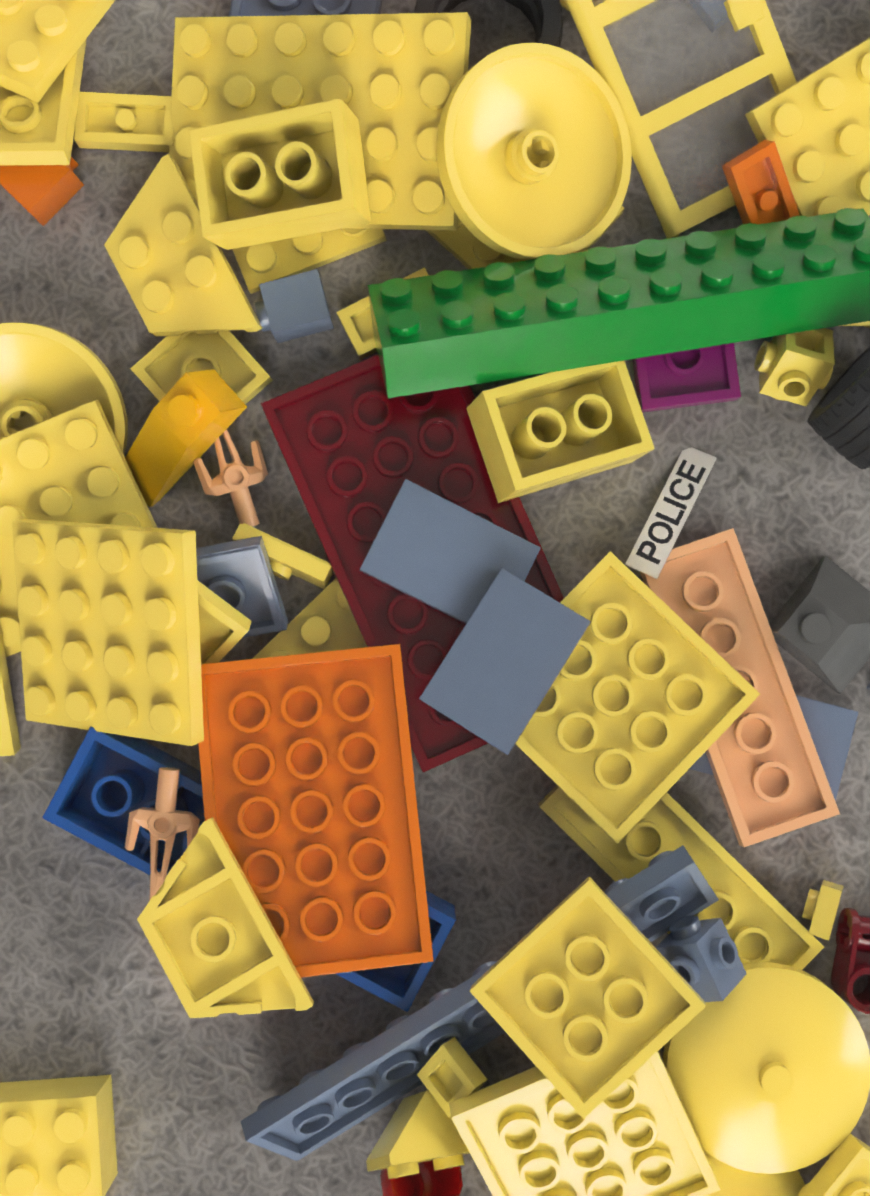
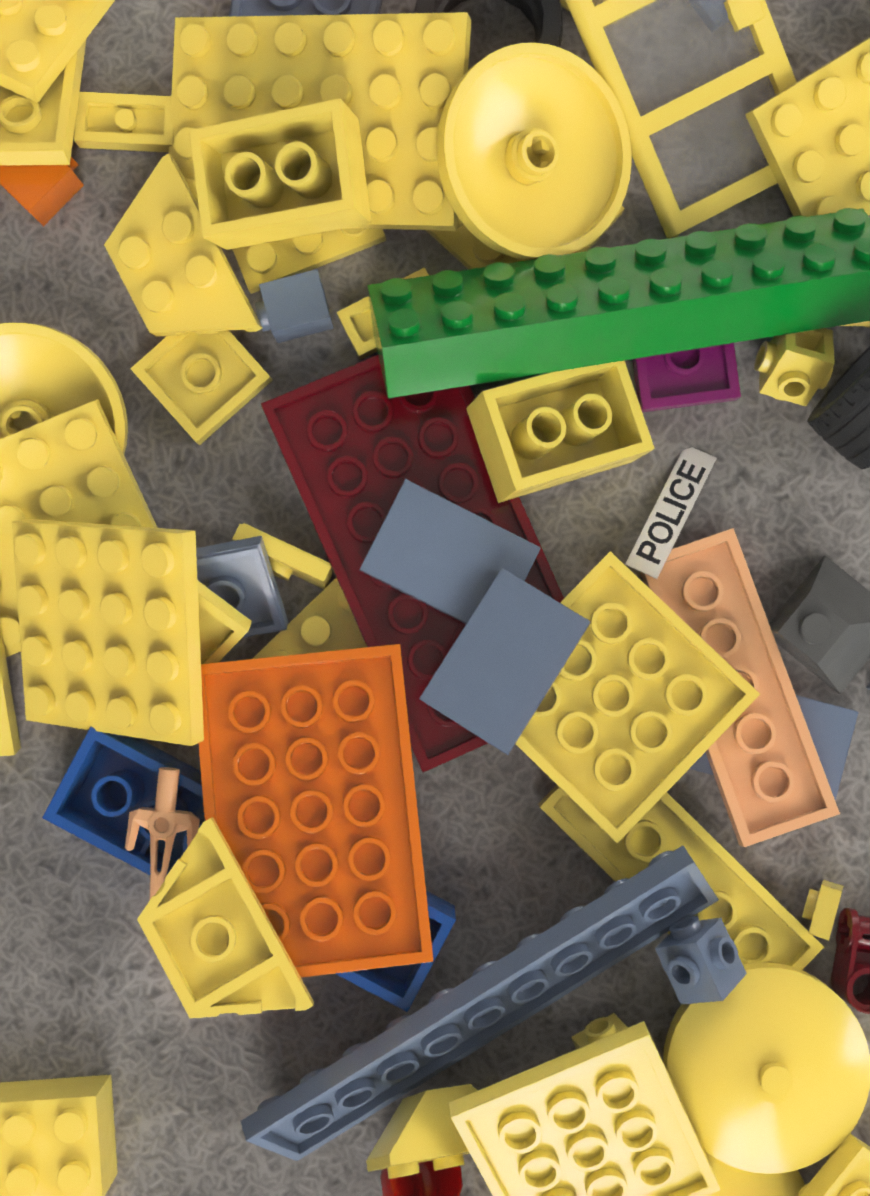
yellow slope [125,369,247,508] -> none
light nougat piece [193,429,268,527] -> none
light yellow plate [417,1037,488,1117] -> none
light yellow plate [470,876,706,1119] -> none
orange plate [722,140,800,224] -> none

